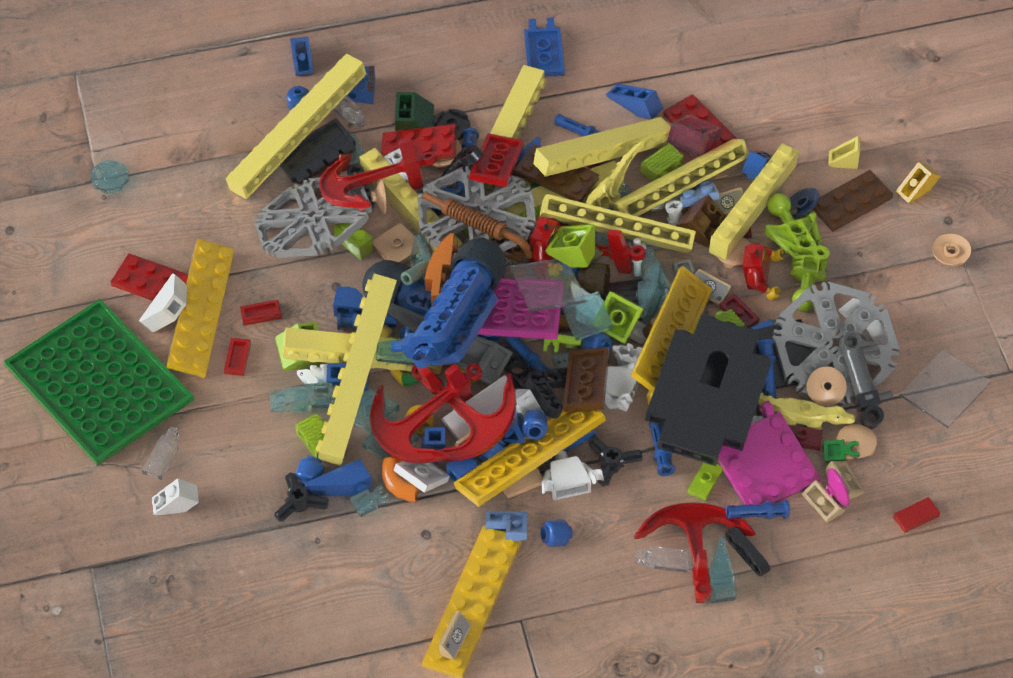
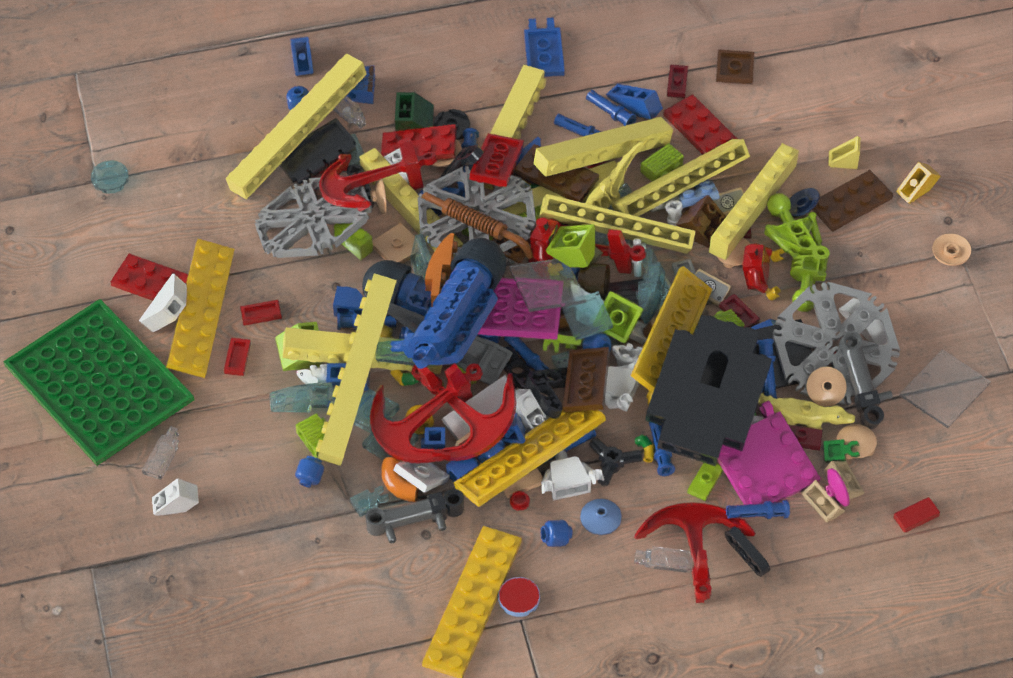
black bush [274,472,329,522] -> none
blue slope [305,459,372,496] -> none
sand green cylinder [401,260,429,285] -> none
slope [439,610,471,660] -> none
medium blue plate [486,511,528,541] -> none
blue head [521,410,548,440] -> none
clear pink slope [667,115,722,157] -> none
clear light blue slope [709,536,737,603] -> none
blue slope [741,151,772,181] -> none
none -> dark grey piece [366,489,464,543]
none -> red tile [498,577,540,617]
none -> red plate [510,491,530,511]
none -> medium blue dish [580,499,622,535]
none -> blue pin [586,90,637,126]
none -> arm [634,434,655,463]
none -> dark red plate [667,64,688,98]
none -> reddish brown plate [716,50,754,84]

